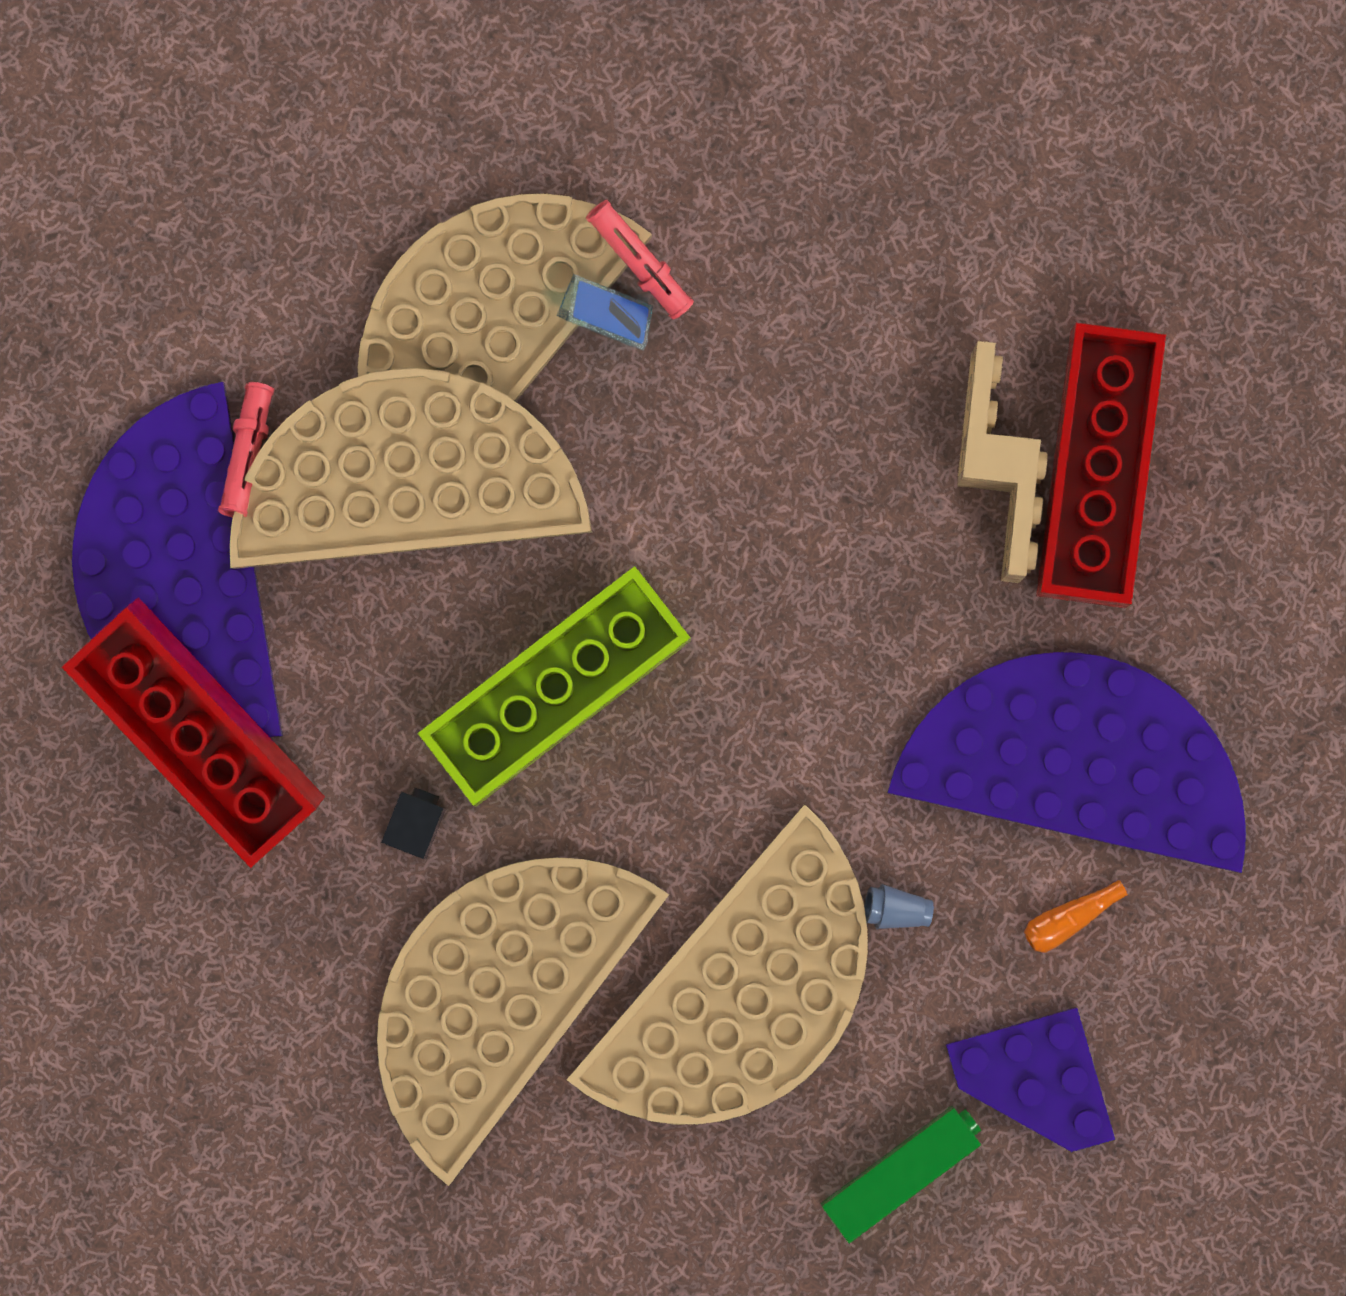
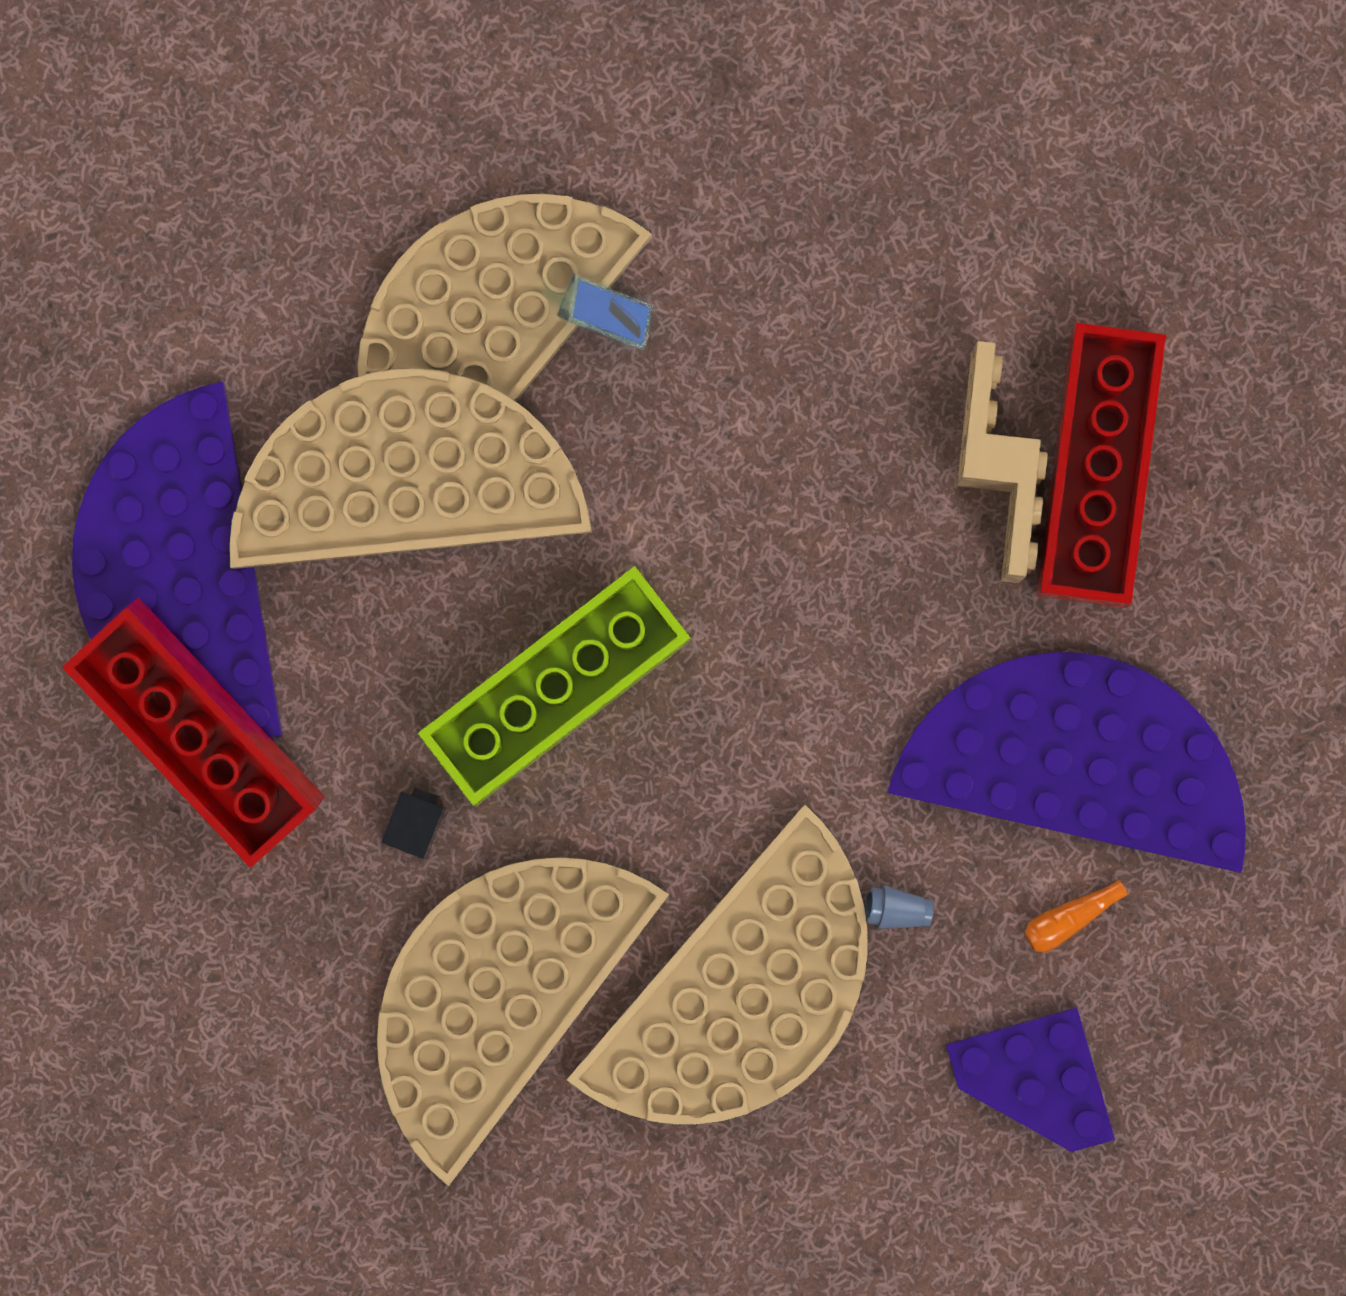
coral pin [218,382,274,518] -> none
coral pin [586,200,694,320] -> none
green brick [820,1106,982,1244] -> none

